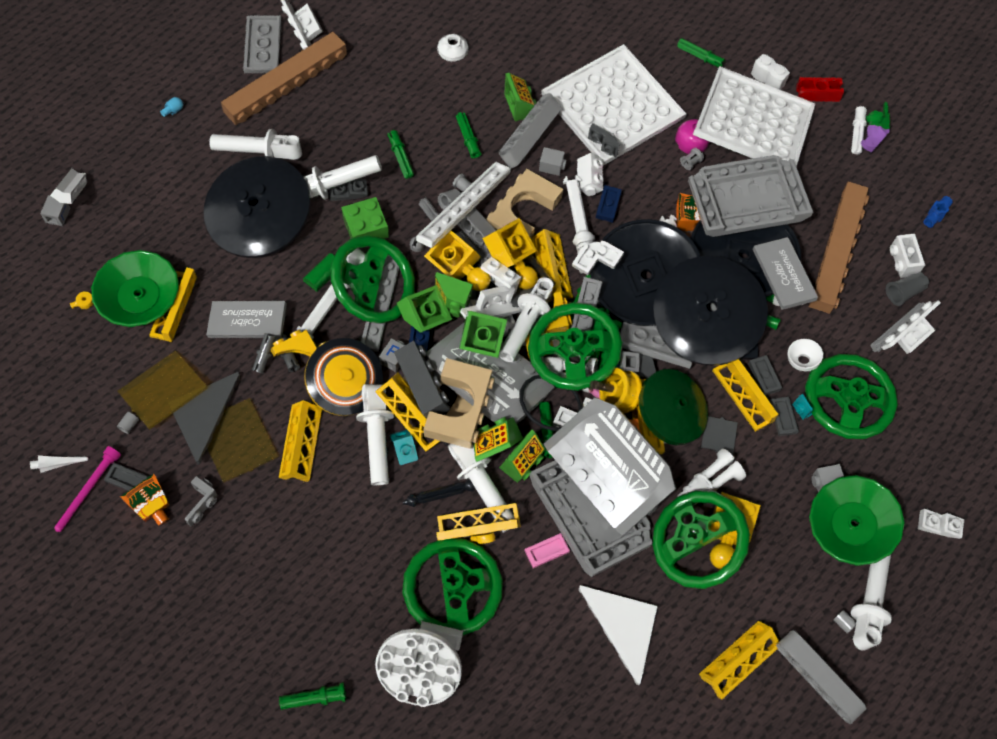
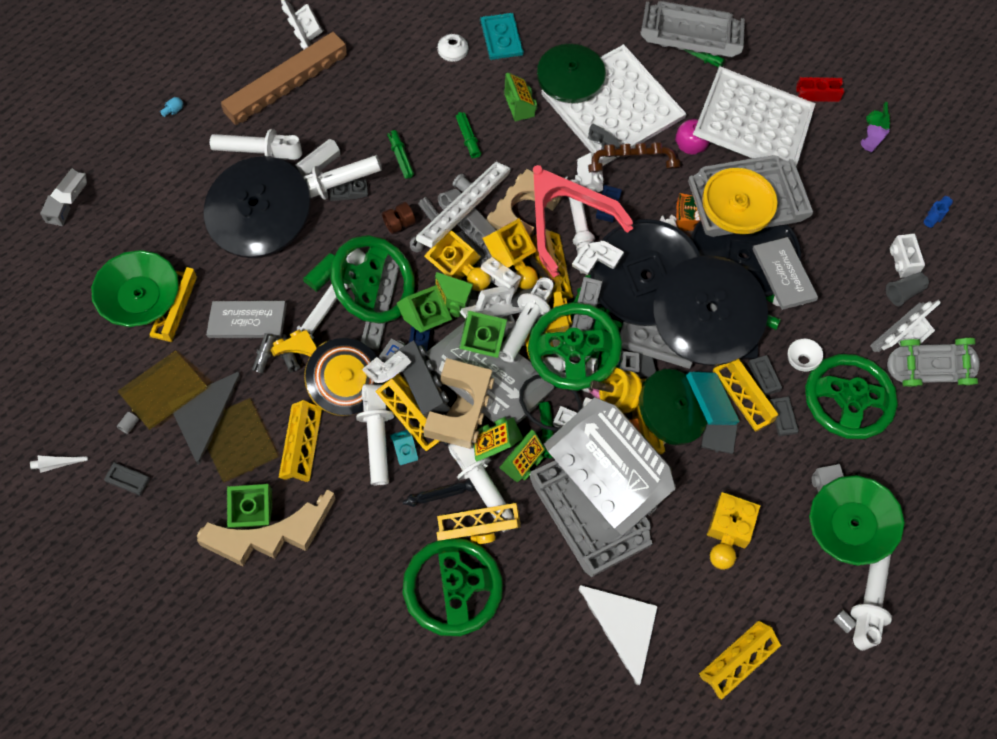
dark pink piece [55,446,121,532] -> none
yellow piece [70,292,93,309] -> none
torso [120,474,169,526] -> none
light grey bracket [185,476,218,527] -> none
light grey tile [243,16,281,73] -> none
green pin [279,682,346,710] -> none
bright green brick [341,197,389,239] -> none
white bracket [376,629,462,707] -> none
white tile [420,621,463,651] -> none
light grey beam [499,93,561,168] -> none
bright pink tile [524,533,570,569] -> none
light grey brick [539,147,567,176] -> none
green piece [652,490,750,589] -> none
white piece [677,448,746,504] -> none
light grey bush [680,148,704,171] -> none
white brick [751,54,790,90] -> none
light grey beam [776,630,866,724] -> none
teal bracket [792,394,813,420] -> none
medium nougat brick [809,181,869,314] -> none
white axle [851,106,867,155] -> none
white slope [918,509,964,539] -> none
none -> tan arch [197,490,335,566]
none -> bright green slope [227,484,272,528]
none -> white piece [296,139,340,177]
none -> white plate [362,351,411,383]
none -> copper wheel [382,202,415,234]
none -> teal tile [480,13,523,60]
none -> coral piece [533,165,633,278]
none -> dark green dish [537,44,606,103]
none -> reddish brown bar [588,143,680,172]
none -> light grey slope [641,1,744,57]
none -> teal tile [686,372,740,425]
none -> yellow dish [702,168,777,234]
none -> light grey piece [887,338,980,387]

